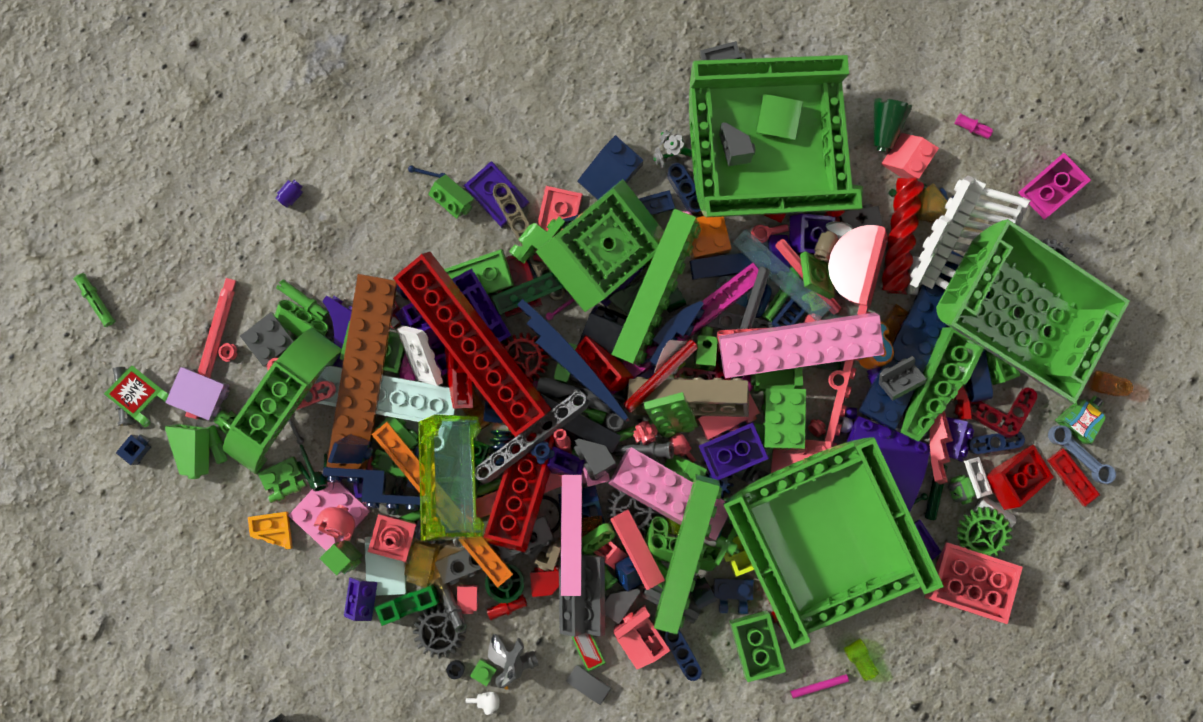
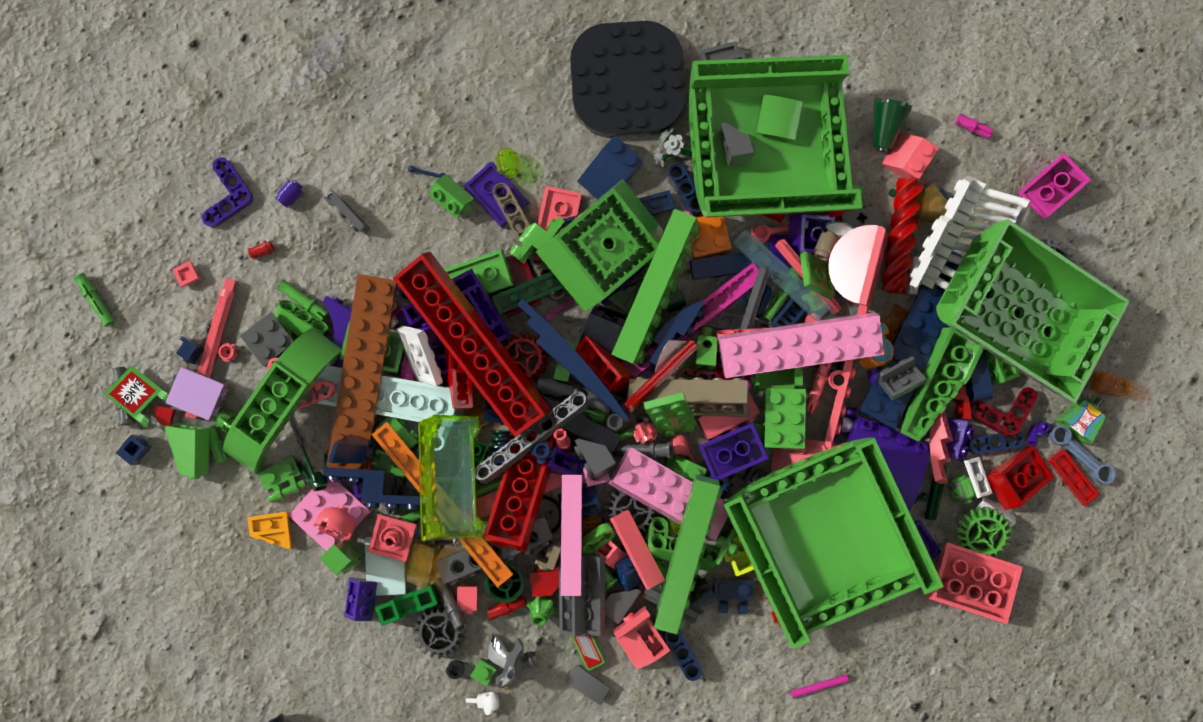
bright green brick [729,610,786,682] -> none
coral plate [808,419,826,437] -> none
clear neon green piece [843,638,879,681] -> none
none -> red tile [154,405,176,426]
none -> coral plate [173,261,200,288]
none -> dark blue panel [176,336,204,364]
none -> dark purple beam [202,157,253,228]
none -> red pin [248,240,274,260]
none -> dark grey hinge [324,190,370,233]
none -> clear neon green head [495,148,521,178]
none -> bright green rock [527,596,557,626]
none -> black plate [570,21,686,138]
none -> coral pin [806,362,833,414]
none -> dark purple arm [1027,421,1051,446]

